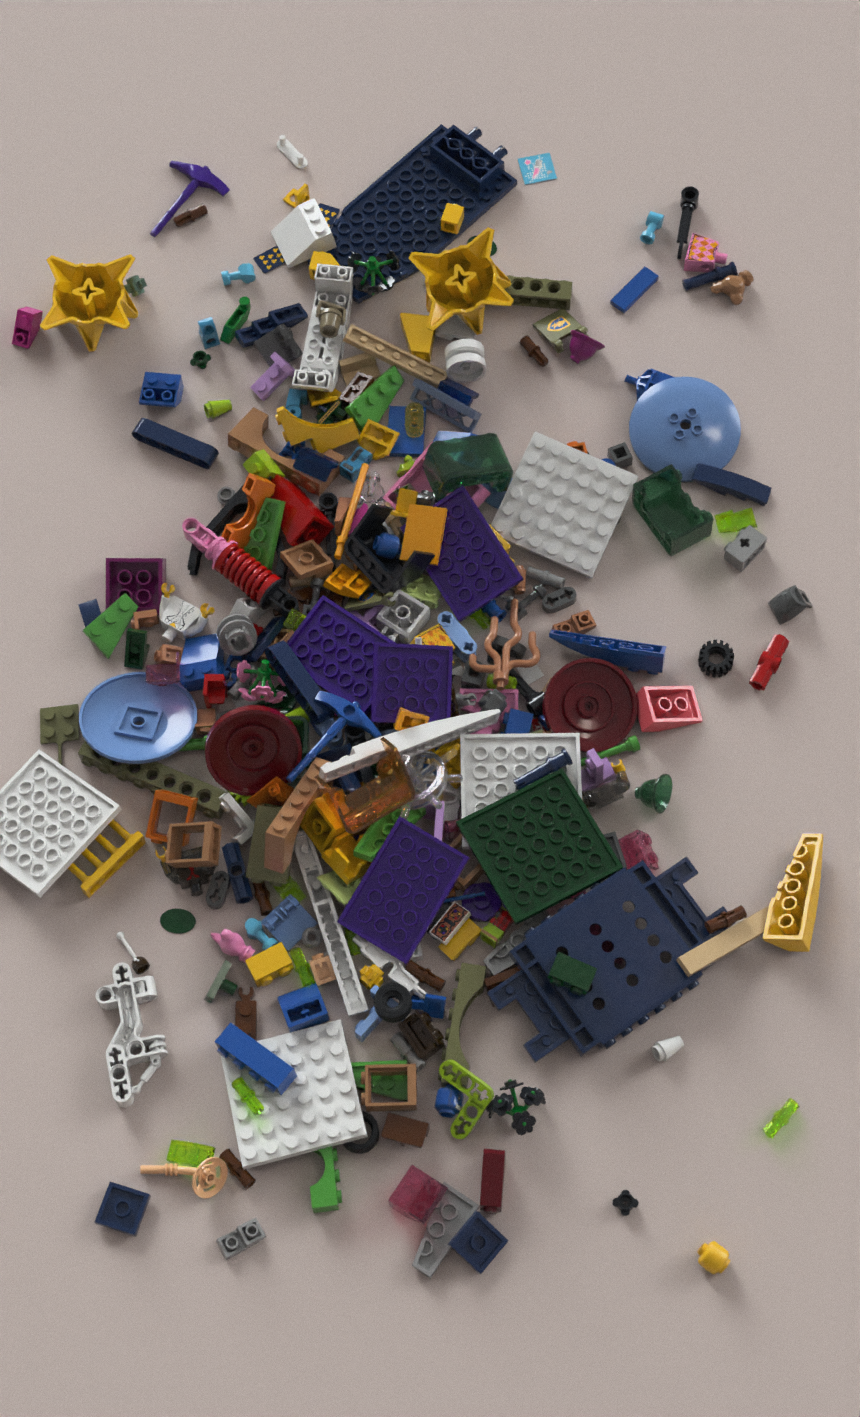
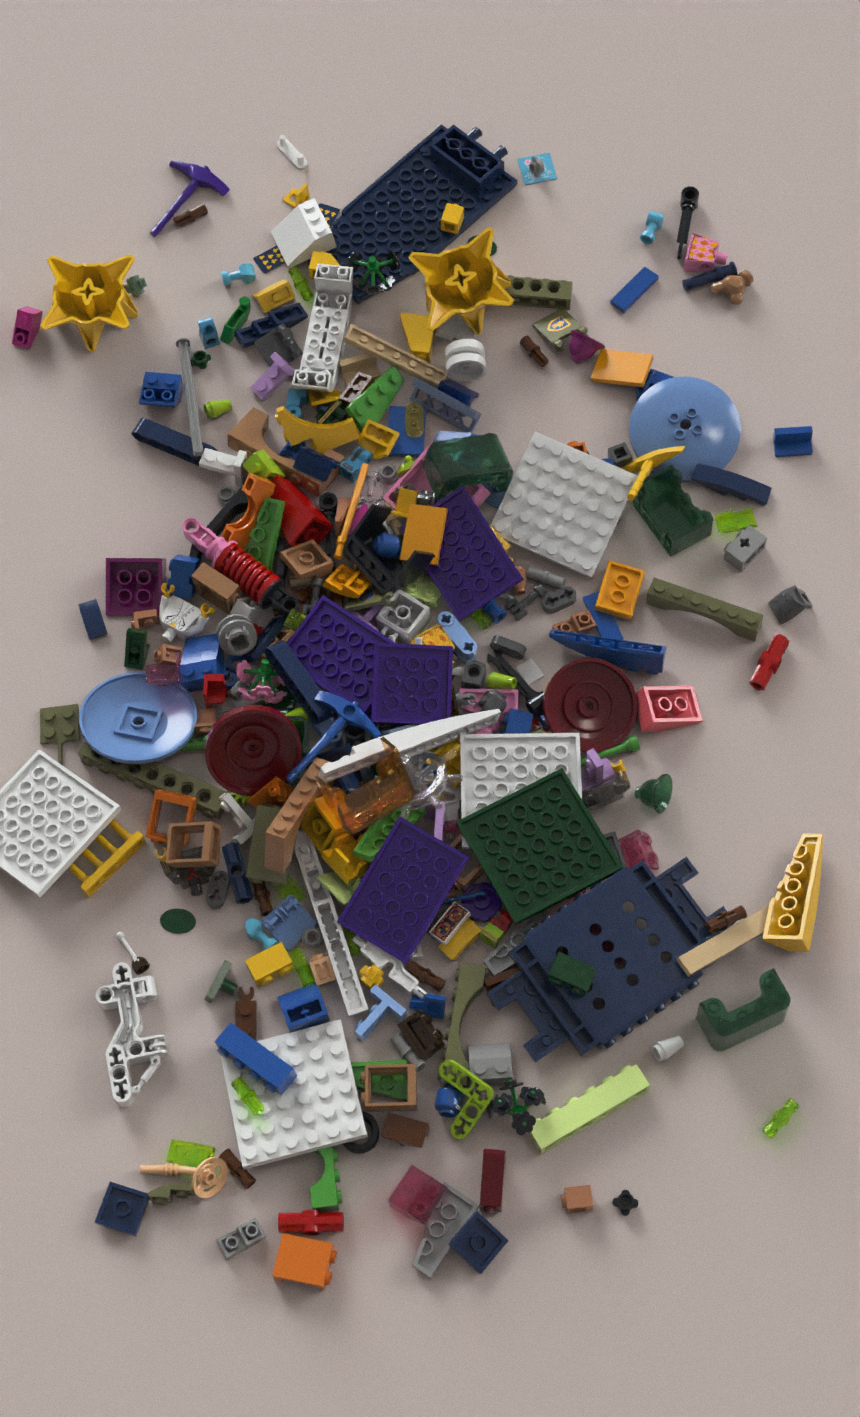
bright green wing [82,593,138,660] -> none
bright pink animal [210,929,255,964] -> none
dark tan piece [316,300,346,338] -> none
black tyre [374,983,412,1023] -> none
light orange slope [394,707,430,731] -> none
nougat plant [469,598,541,691] -> none
dark blue pin [513,749,573,790] -> none
yellow head [697,1241,731,1274] -> none
black tyre [698,639,734,678] -> none
none -> olive slope [148,1182,195,1205]
none -> blue brick [167,554,200,599]
none -> light grey axle [176,338,203,457]
none -> medium nougat window [192,562,242,615]
none -> white bracket [199,448,248,486]
none -> yellow panel [252,280,296,313]
none -> orange panel [272,1233,337,1290]
none -> red piece [278,1210,344,1235]
none -> clear neon green pin [288,266,314,301]
none -> light grey plate [378,465,398,484]
none -> light grey slope [468,1043,513,1087]
none -> yellowish green brick [528,1064,650,1154]
none -> light grey plate [529,156,544,178]
none -> nougat brick [561,1185,593,1214]
none -> blue tile [583,591,623,640]
none -> light orange tile [590,349,654,387]
none -> light orange tile [594,560,645,621]
none -> yellow piece [621,446,685,501]
none -> olive arch [646,577,763,641]
none -> clear green windscreen [696,968,791,1051]
none -> blue panel [773,426,813,457]

